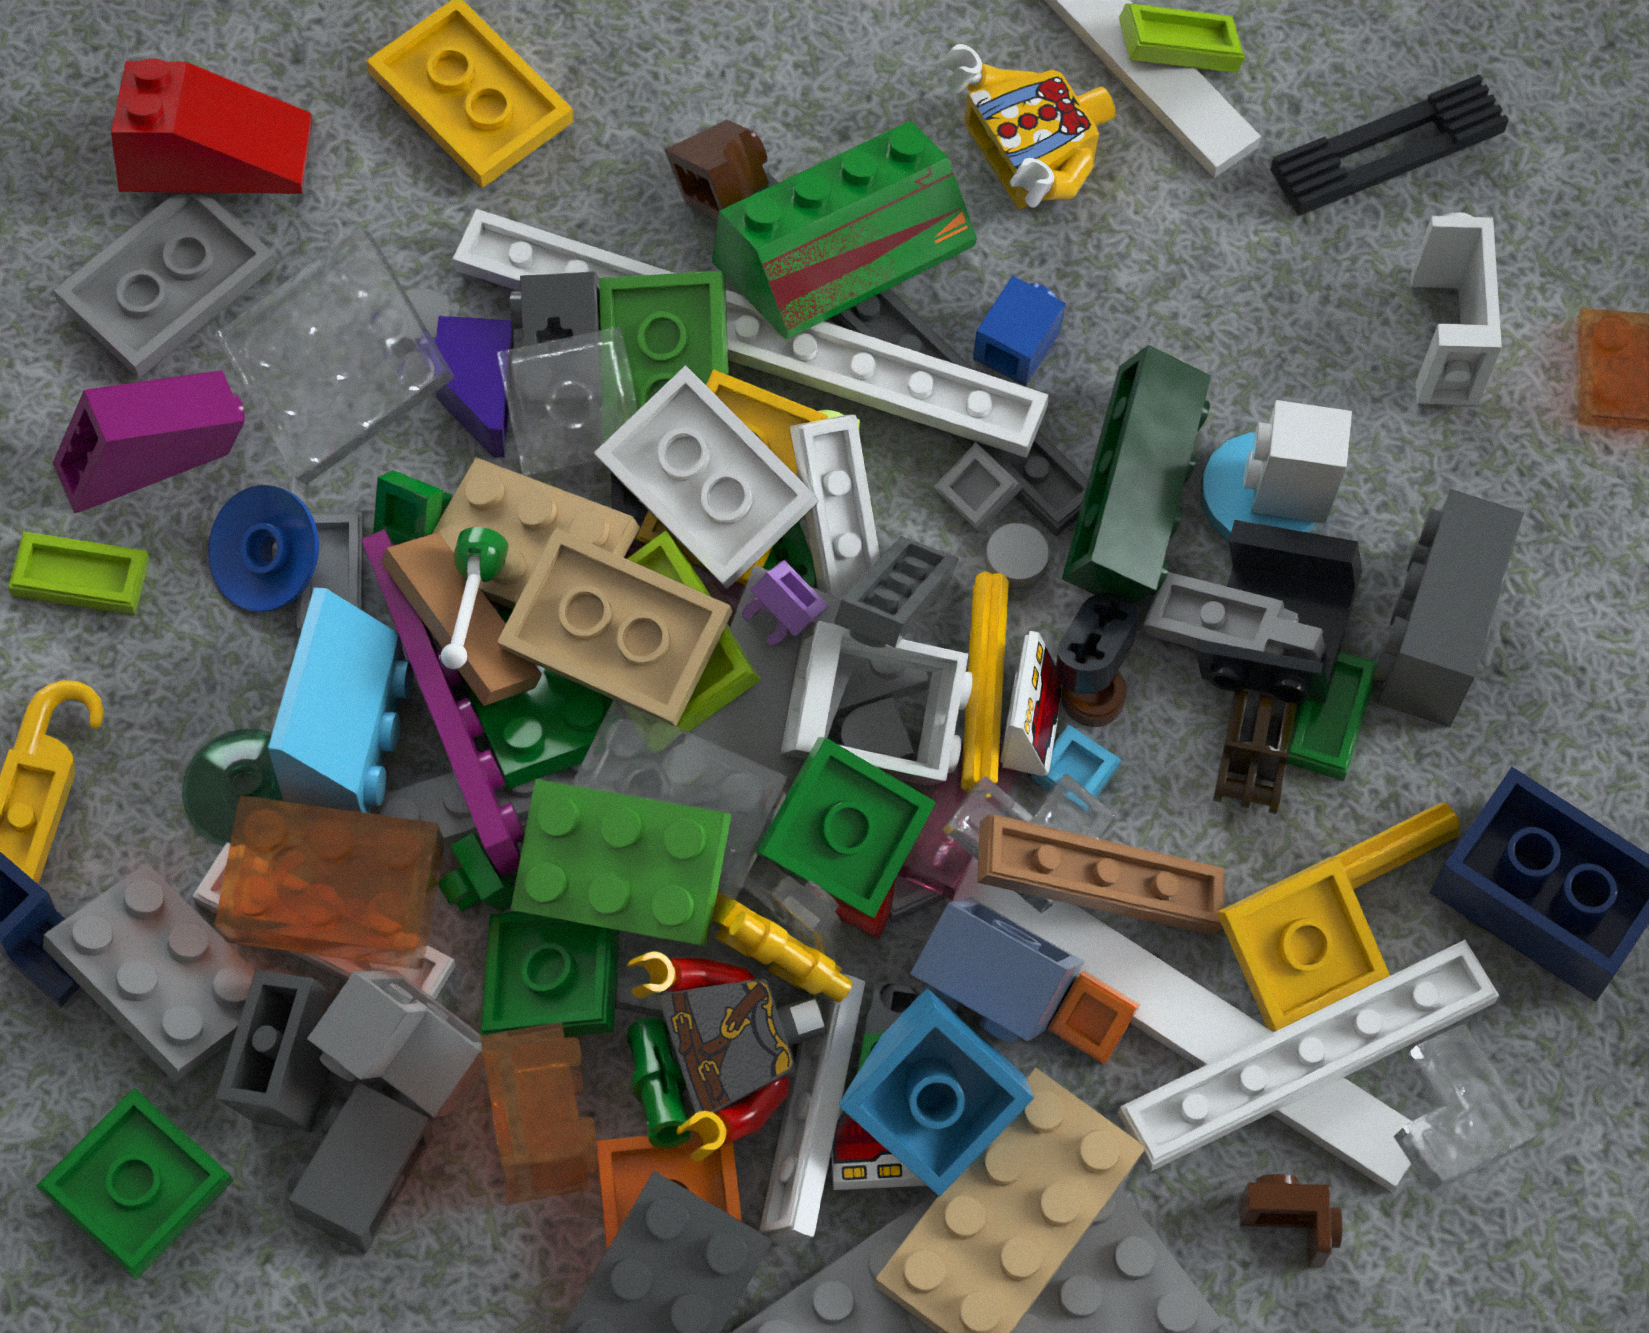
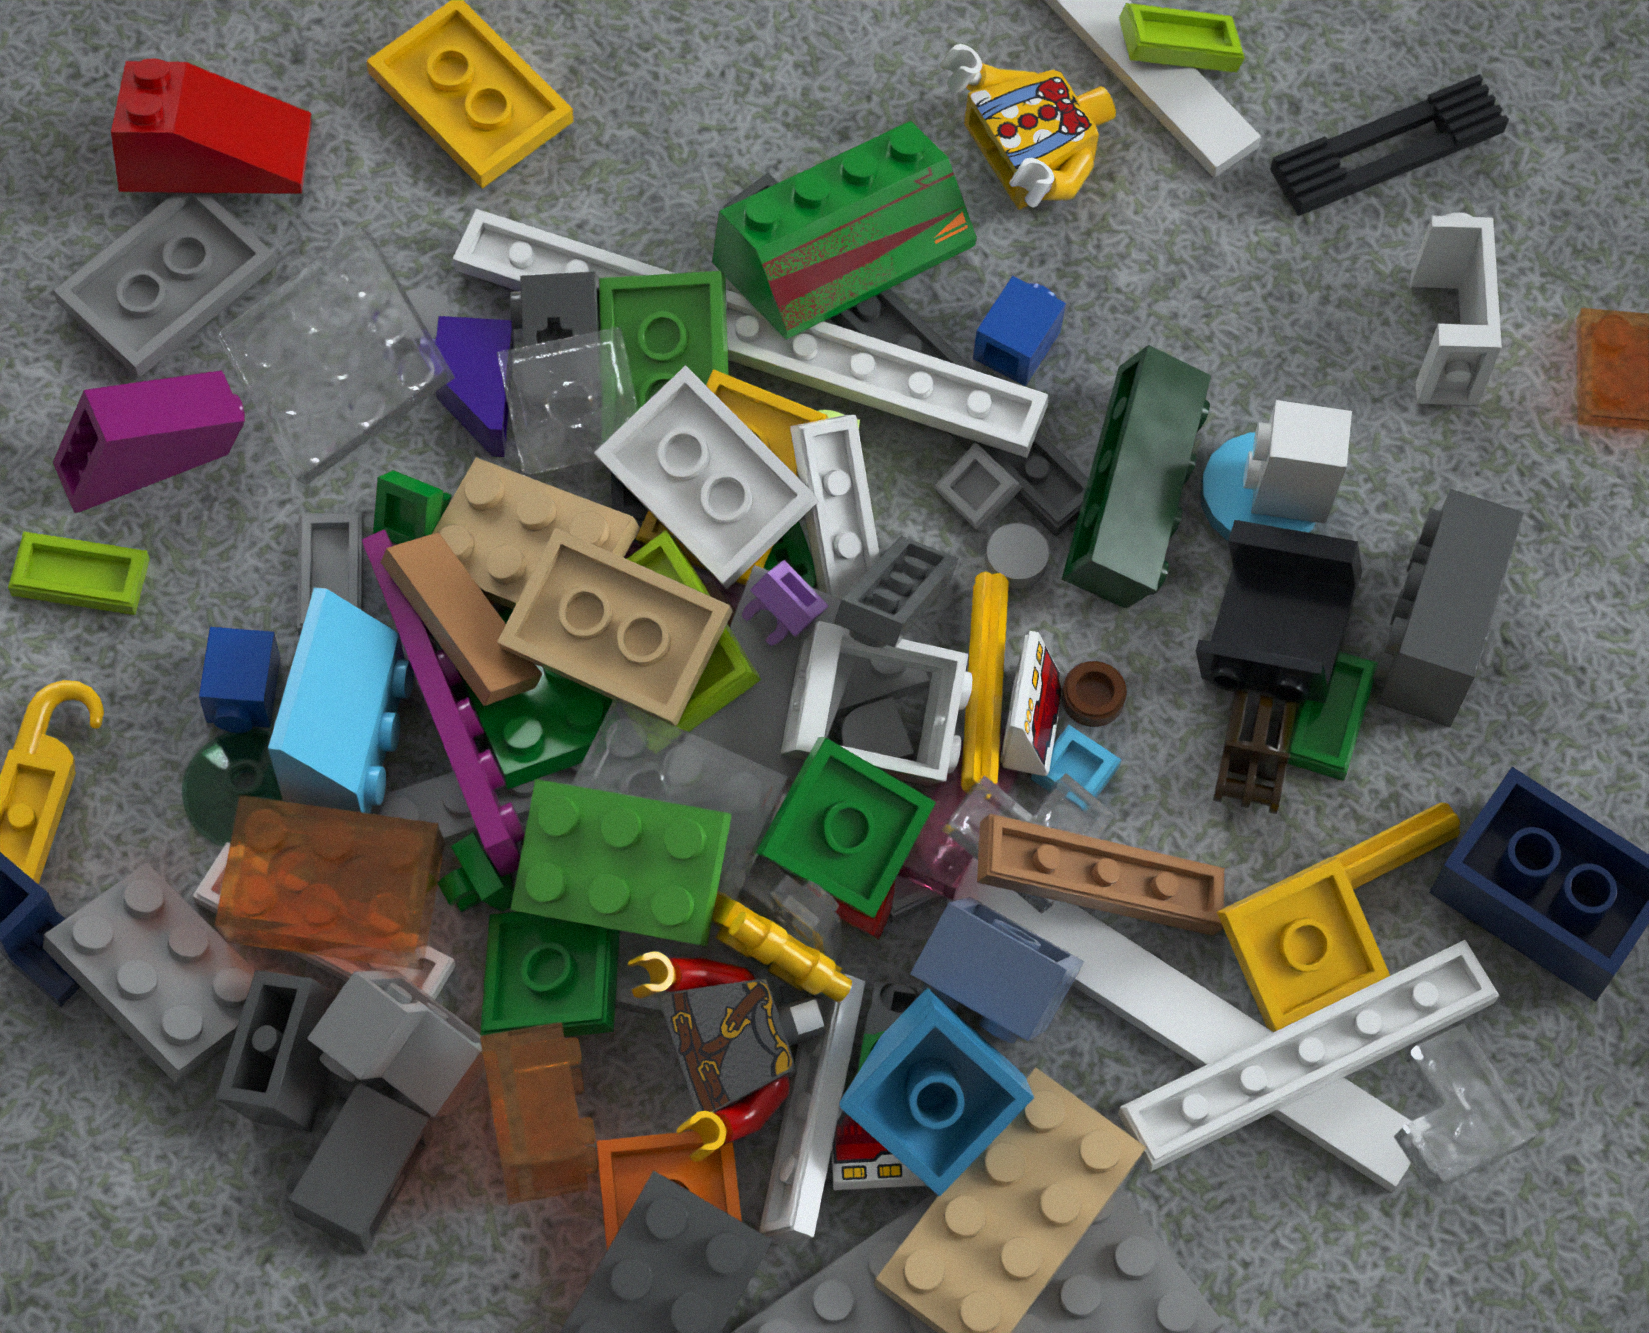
green plate [36,1088,233,1281] -> none
blue dish [208,485,319,612] -> none
hinge [441,527,509,669] -> none
green pin [626,1017,692,1149] -> none
reddish brown arch [665,120,769,220] -> none
orange tile [1047,971,1140,1064] -> none
black beam [1056,593,1138,694] -> none
light grey hinge [1143,572,1326,662] -> none
reddish brown bracket [1239,1174,1342,1268] -> none
none -> blue brick [199,627,280,733]

